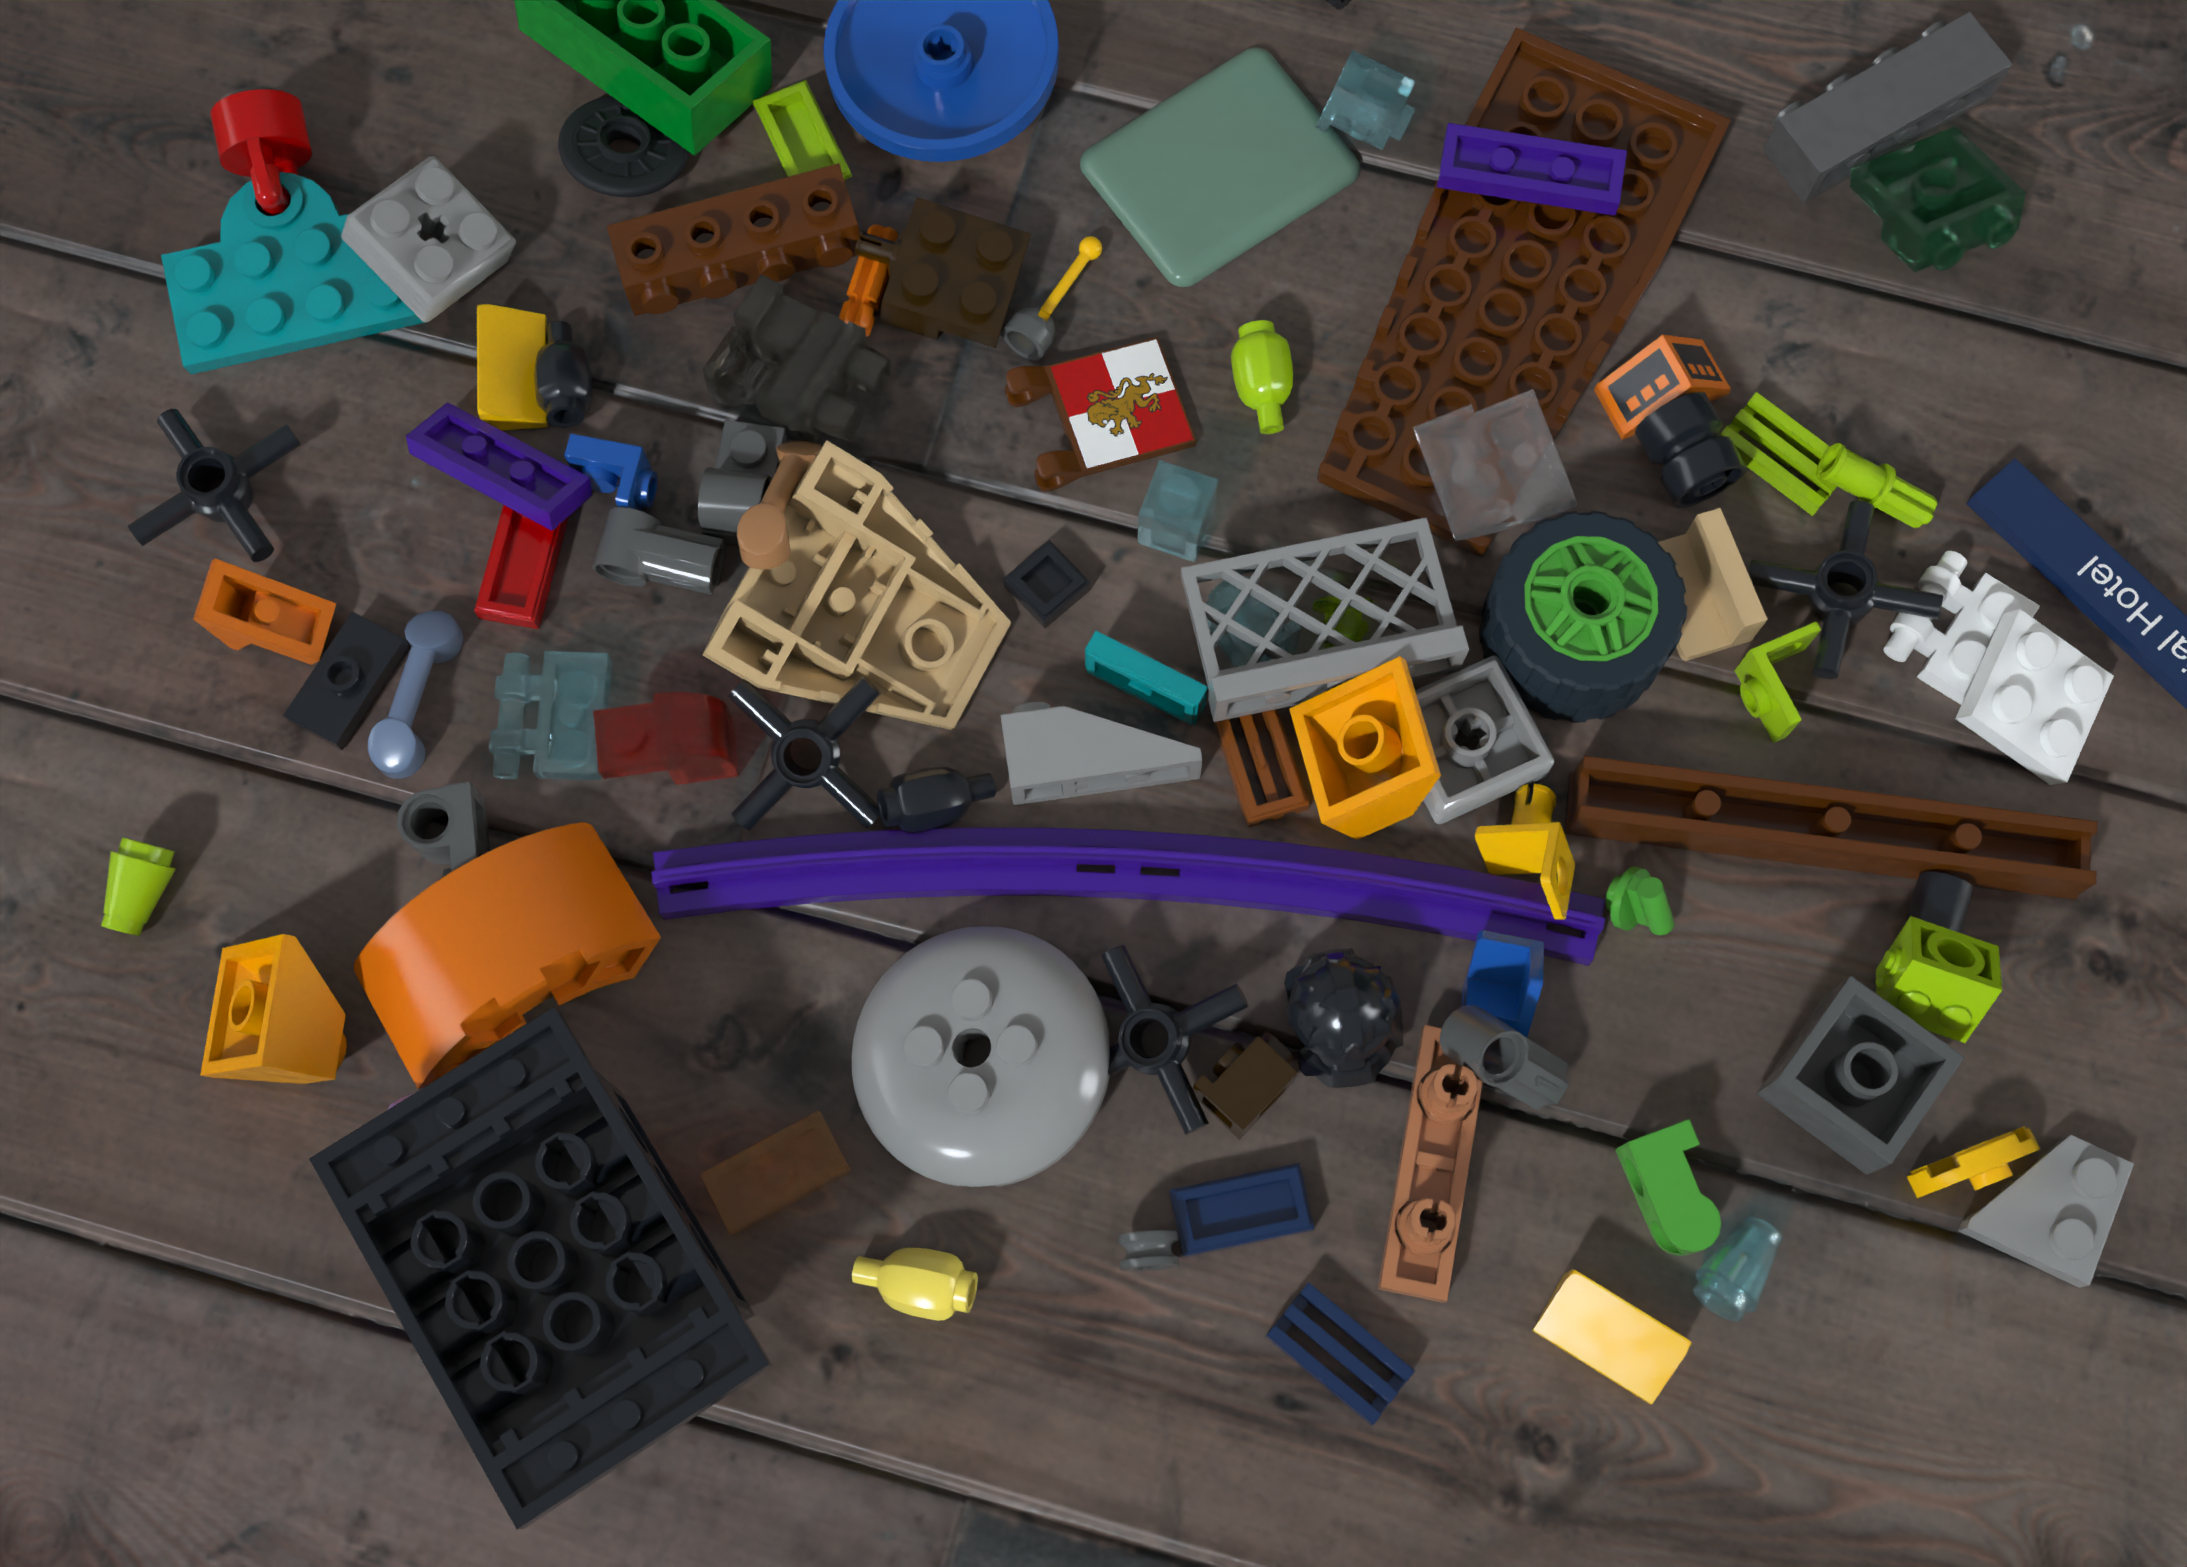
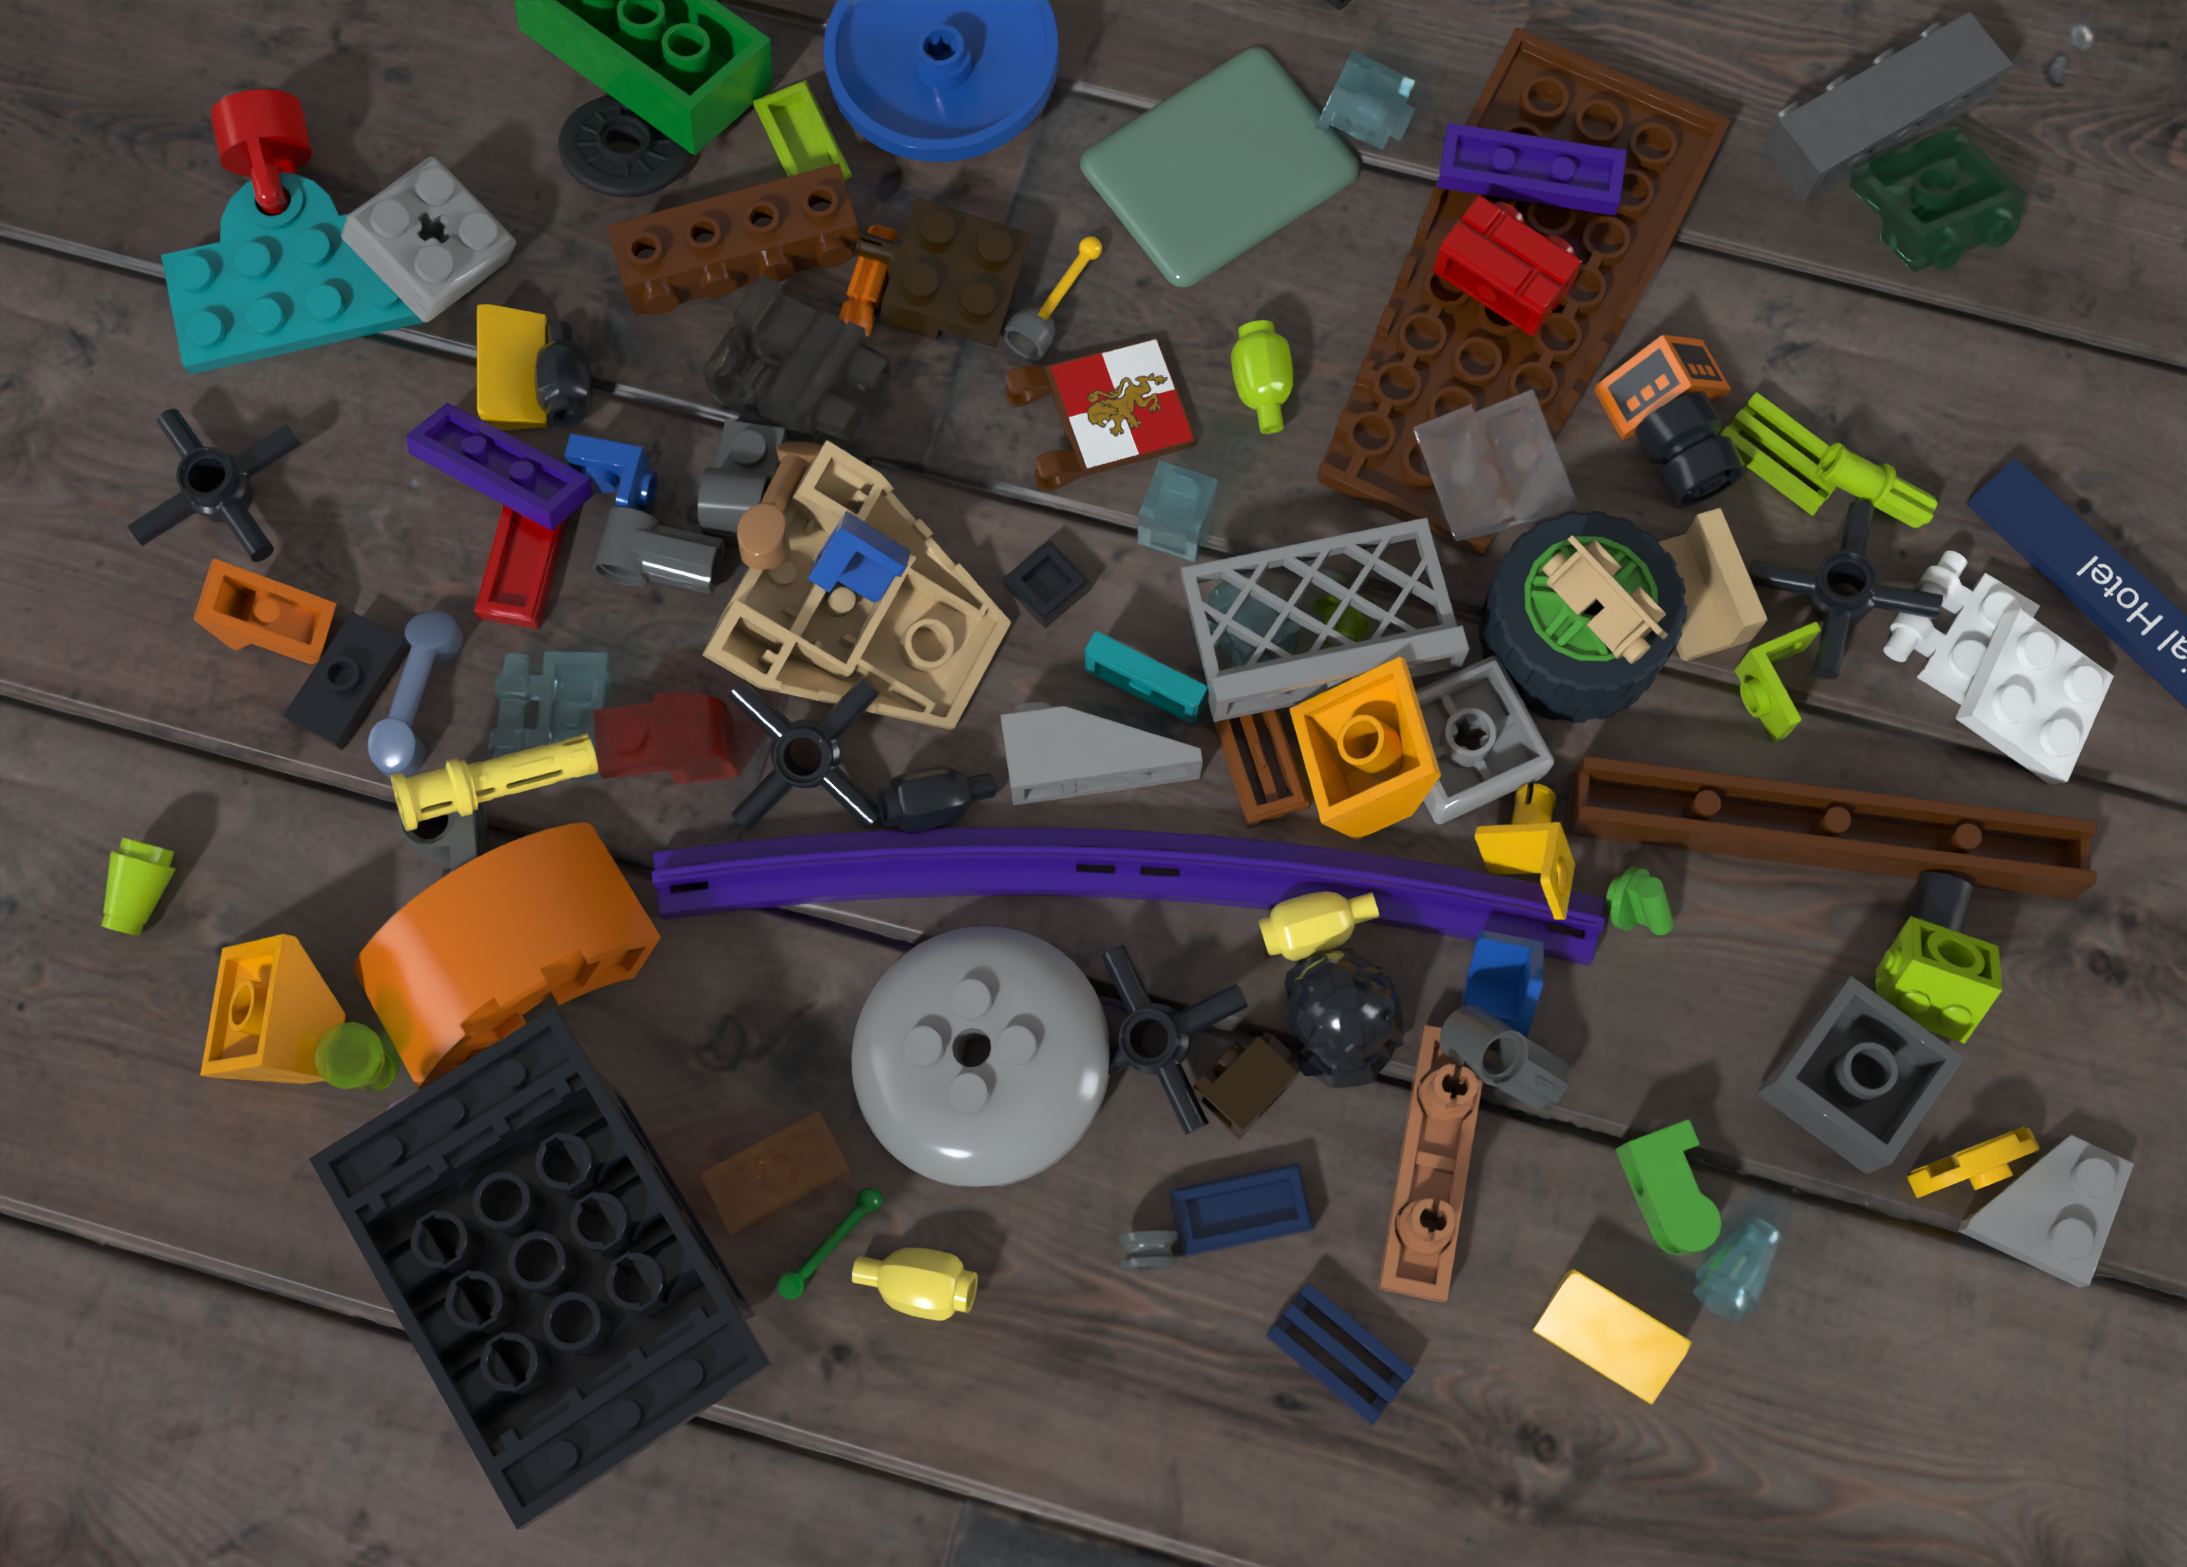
none -> clear neon green pin [315,1022,396,1092]
none -> light yellow pin [391,733,598,831]
none -> green hinge [777,1187,882,1300]
none -> blue panel [808,511,910,603]
none -> light yellow plant [1258,891,1380,961]
none -> red brick [1433,196,1582,337]
none -> tan hinge [1542,535,1668,664]

